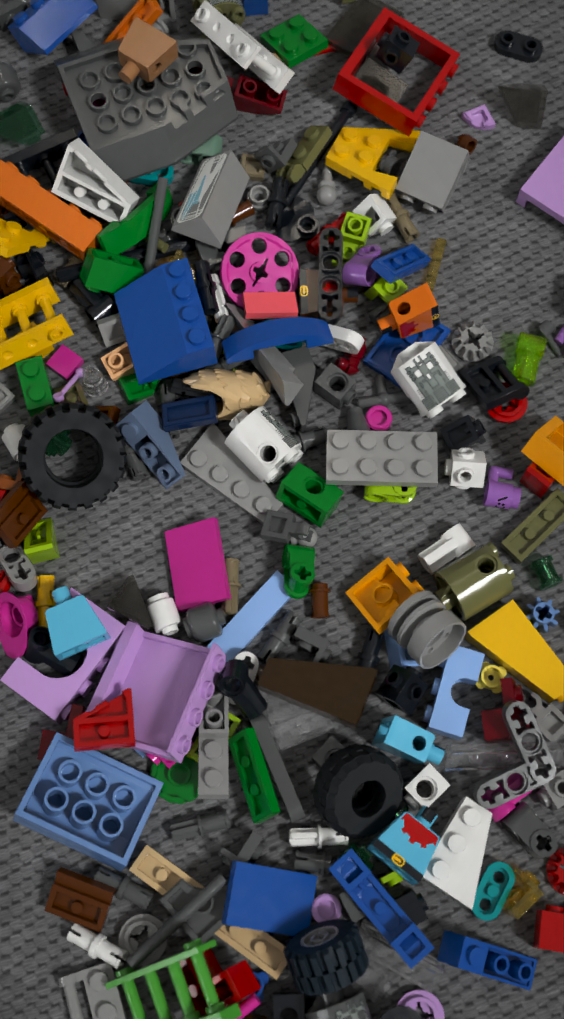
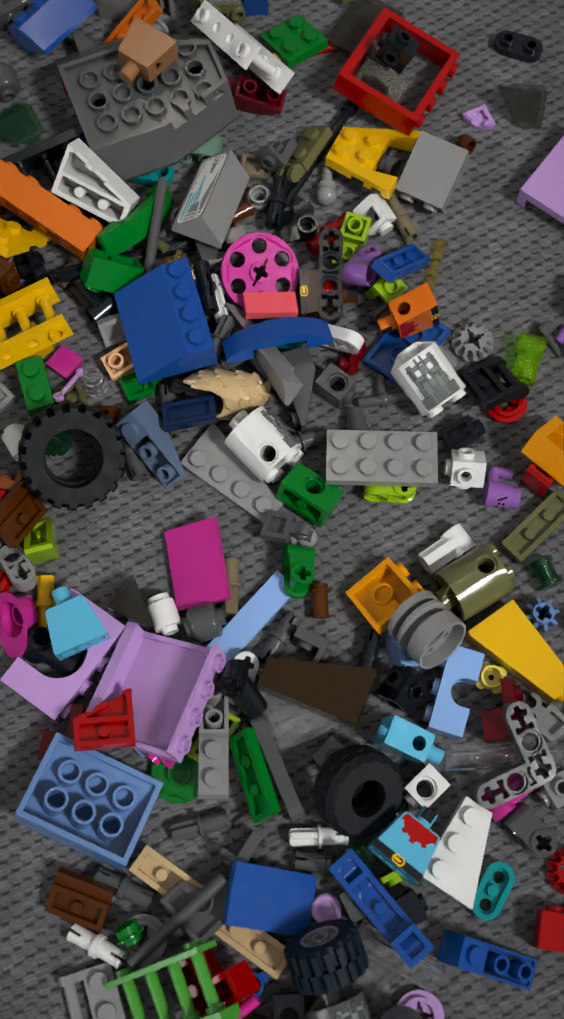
dark pink tile [365,405,392,431] -> none
clear yellow bracket [503,869,544,920] -> none
none -> green plate [114,918,144,947]

